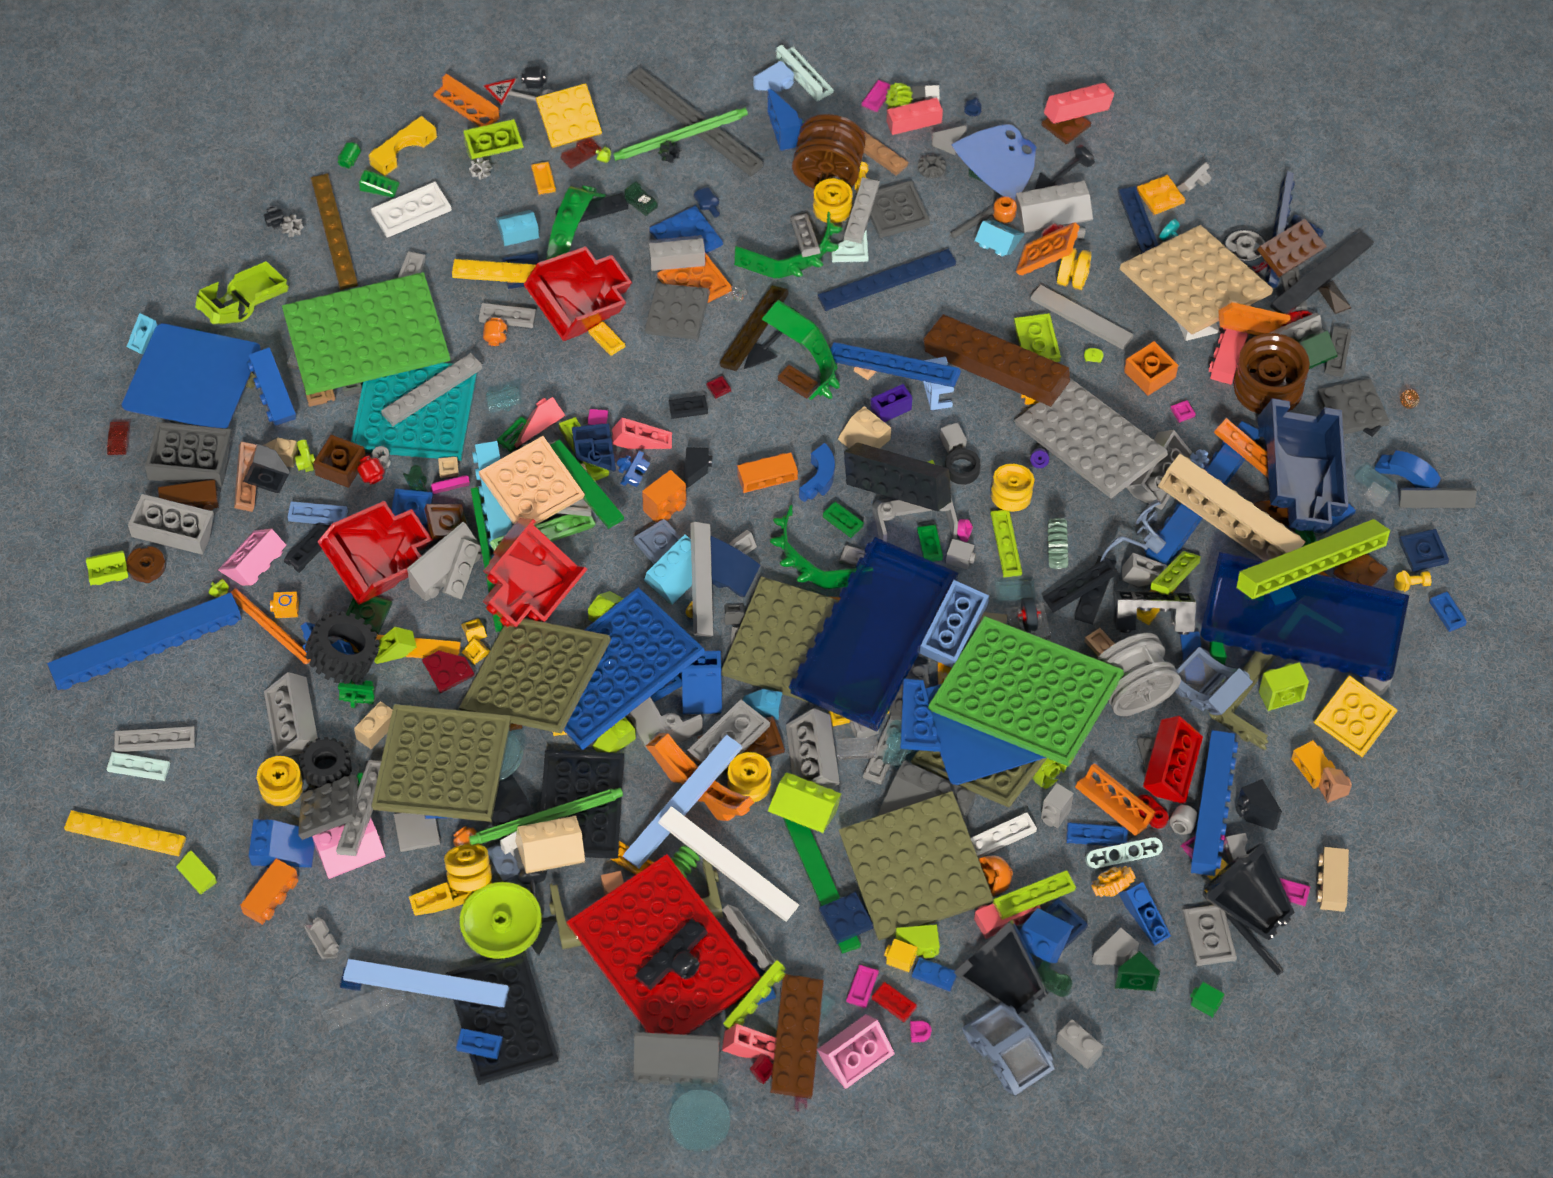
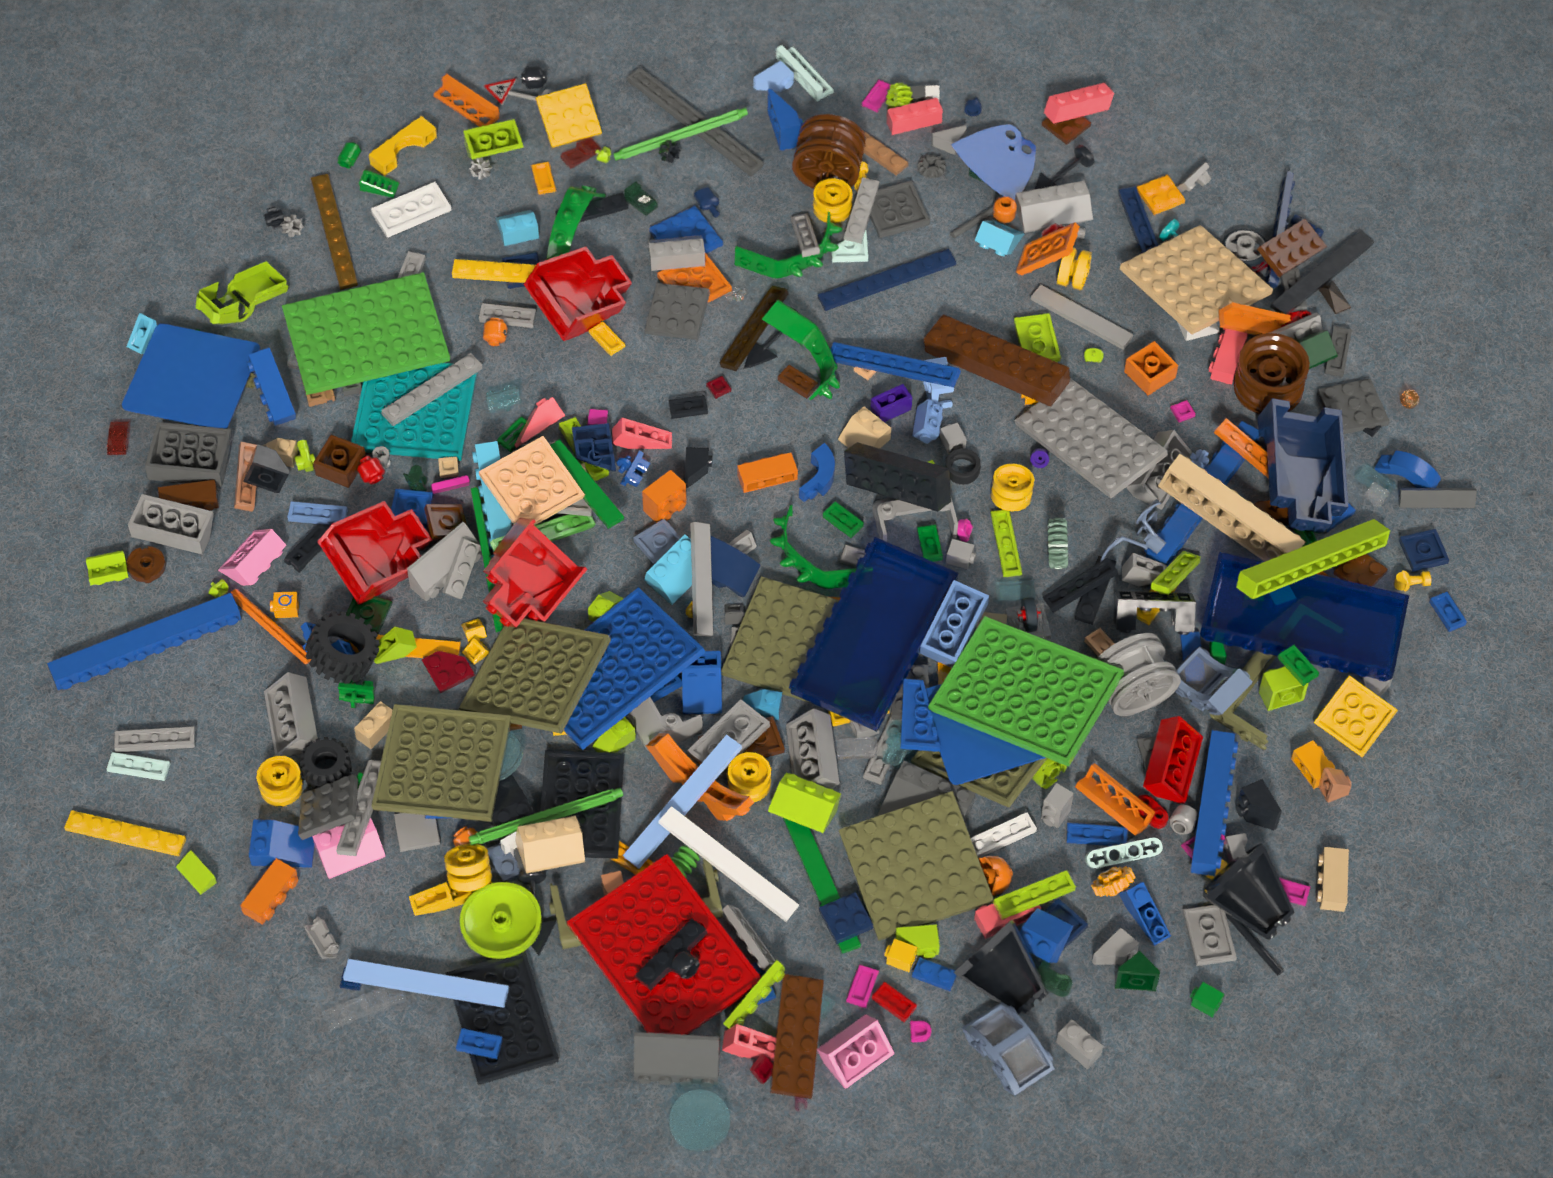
none -> medium blue brick [912,399,943,444]
none -> green plate [1278,645,1319,686]

